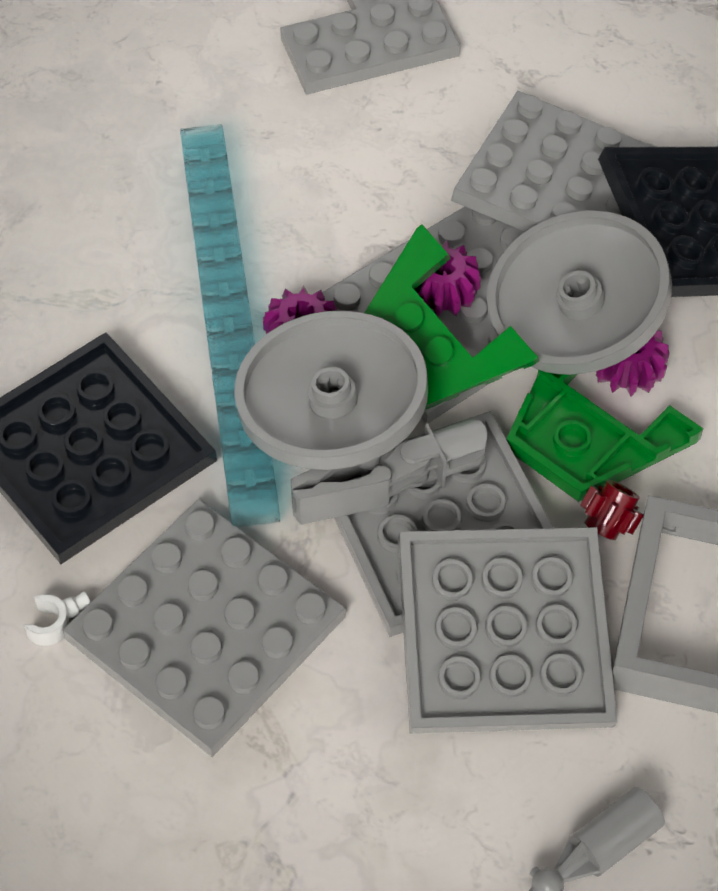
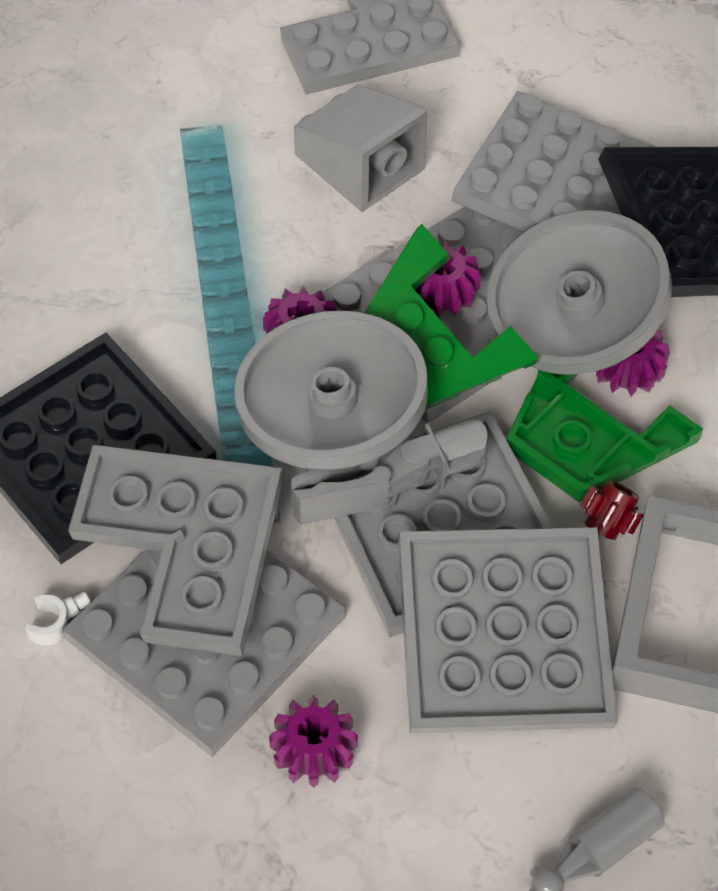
none -> light grey plate [68,445,284,656]
none -> magenta gear [269,694,358,788]
none -> light grey slope [294,84,428,212]

